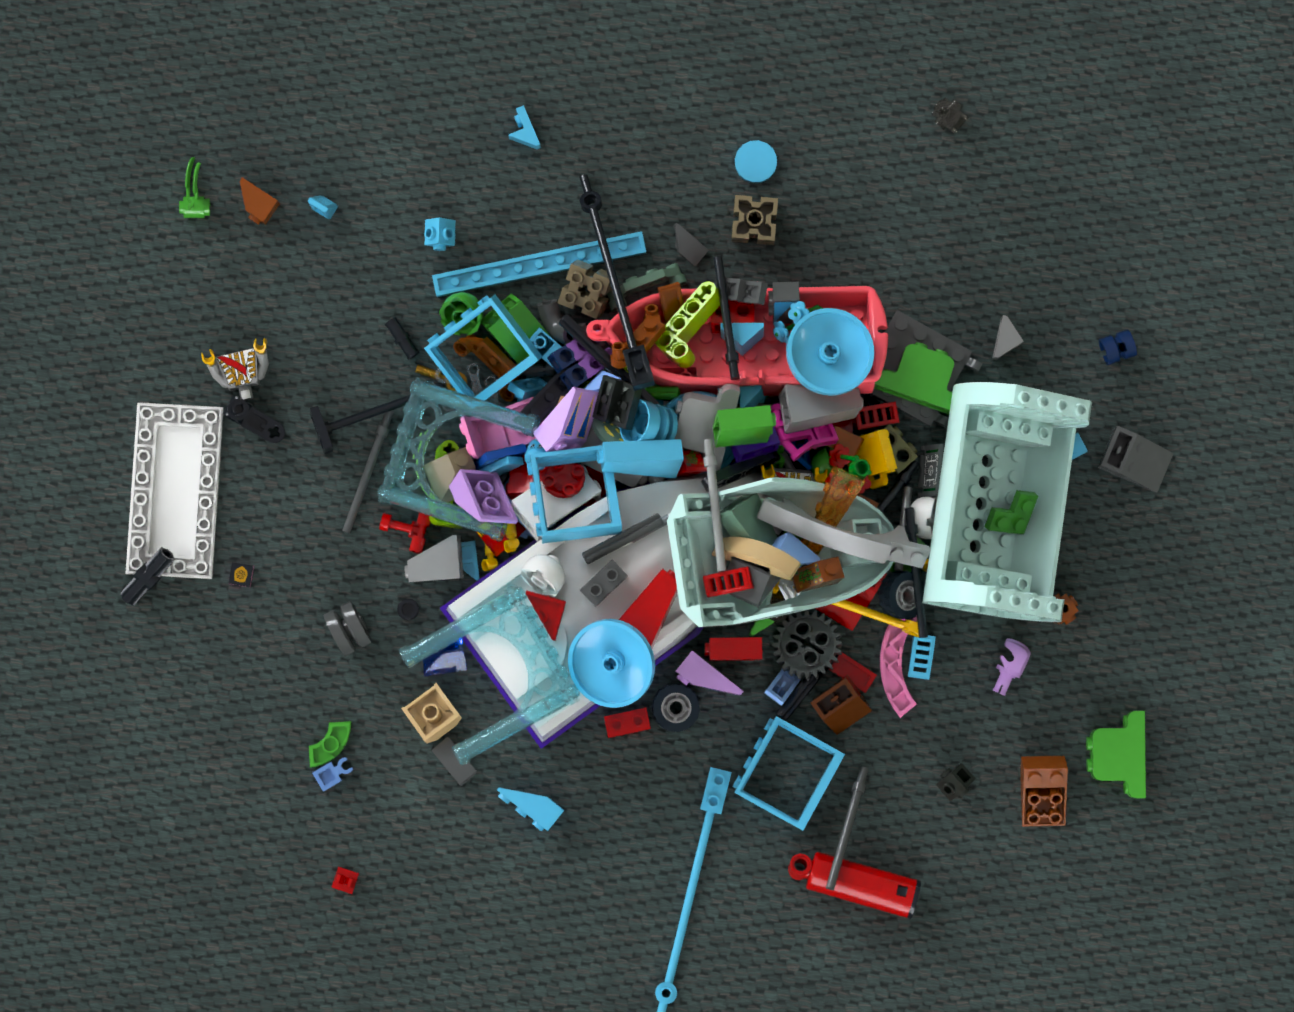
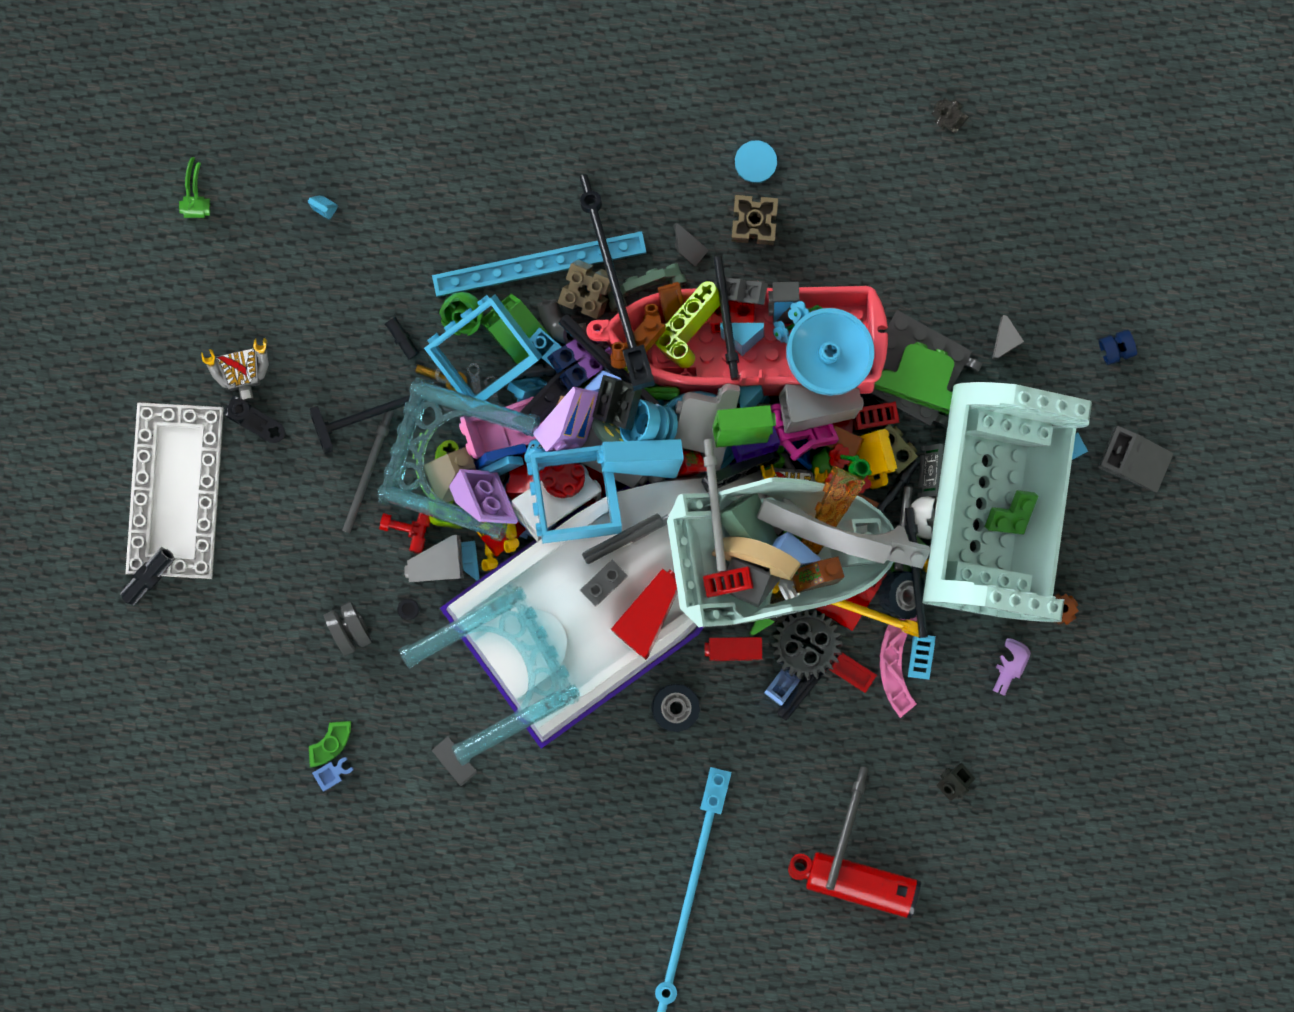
black tile [228,562,254,587] -> none
dark orange slope [240,177,280,225] -> none
red tile [332,866,359,894] -> none
tan slope [401,683,462,744] -> none
clear blue slope [423,636,468,677] -> none
medium azure brick [424,217,456,251] -> none
dark orange plate [453,334,520,402] -> none
medium azure slope [497,787,564,831] -> none
medium azure slope [508,105,541,149] -> none
white cylinder [520,555,565,597] -> none
red tile [526,590,566,641] -> none
medium azure dish [568,619,655,708] -> none
red brick [604,708,651,738] -> none
lavender slope [675,651,743,695] -> none
medium azure window [732,716,845,831] -> none
reddish brown slope [810,675,873,735] -> none
dark orange slope [1020,756,1068,827] -> none
bright green brick [1086,711,1146,798] -> none

